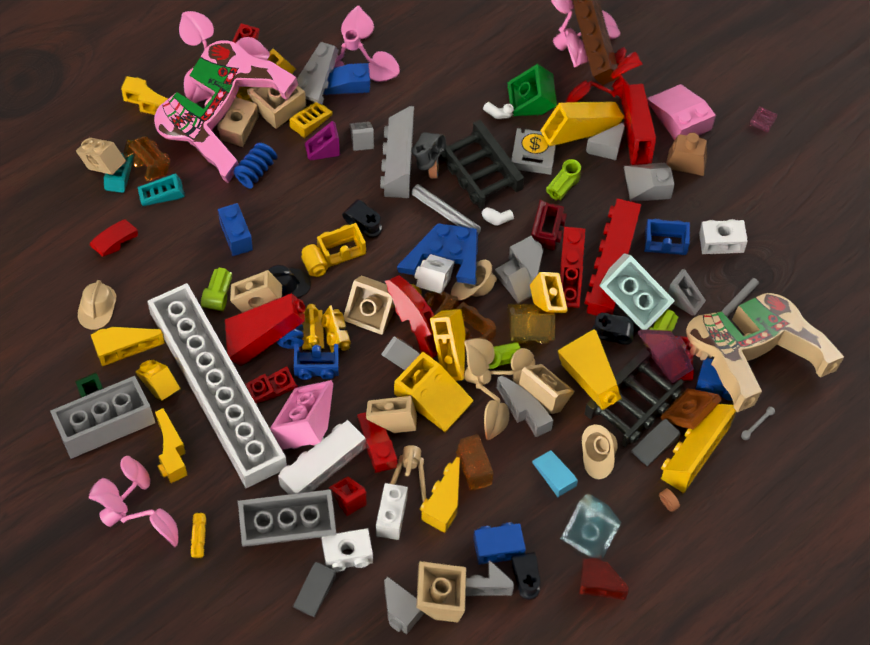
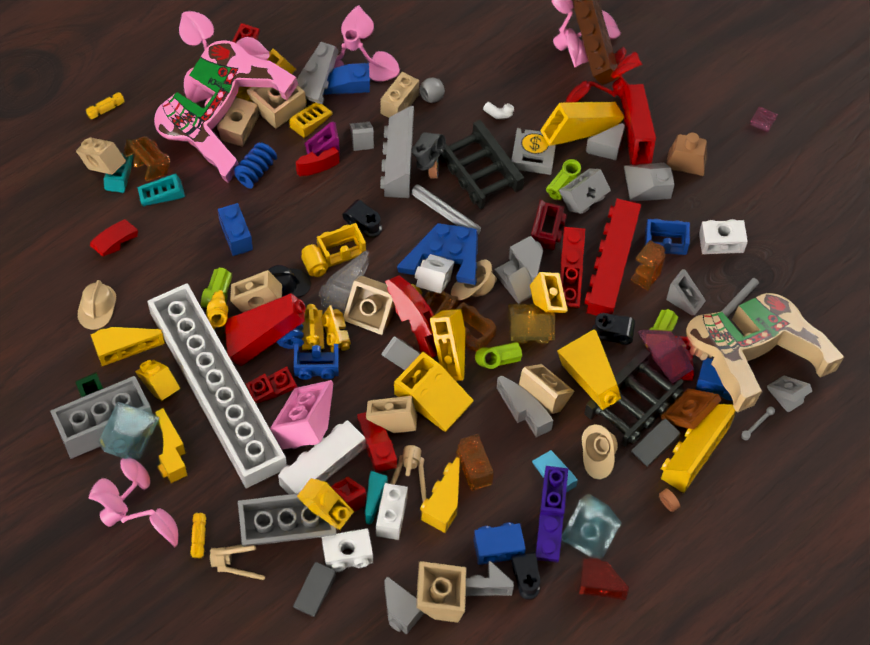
yellow slope [121,76,168,115] -> none
tan plant [464,338,535,440] -> none
white arm [482,208,514,226] -> none
green slope [507,64,557,116] -> none
light aqua slope [599,253,675,332] -> none
bright pink slope [647,84,716,140] -> none
none -> yellow axle [86,92,125,119]
none -> clear light blue slope [98,401,160,459]
none -> yellow animal [206,290,228,329]
none -> tan plant [210,544,265,580]
none -> red slope [296,146,339,176]
none -> yellow slope [297,478,354,530]
none -> clear slope [319,251,369,314]
none -> teal slope [365,471,388,525]
none -> tan brick [381,72,419,118]
none -> light grey piece [420,77,445,103]
none -> dark purple slope [536,466,569,562]
none -> light grey brick [559,168,611,213]
none -> clear orange window [631,240,666,291]
none -> light grey slope [767,376,813,412]

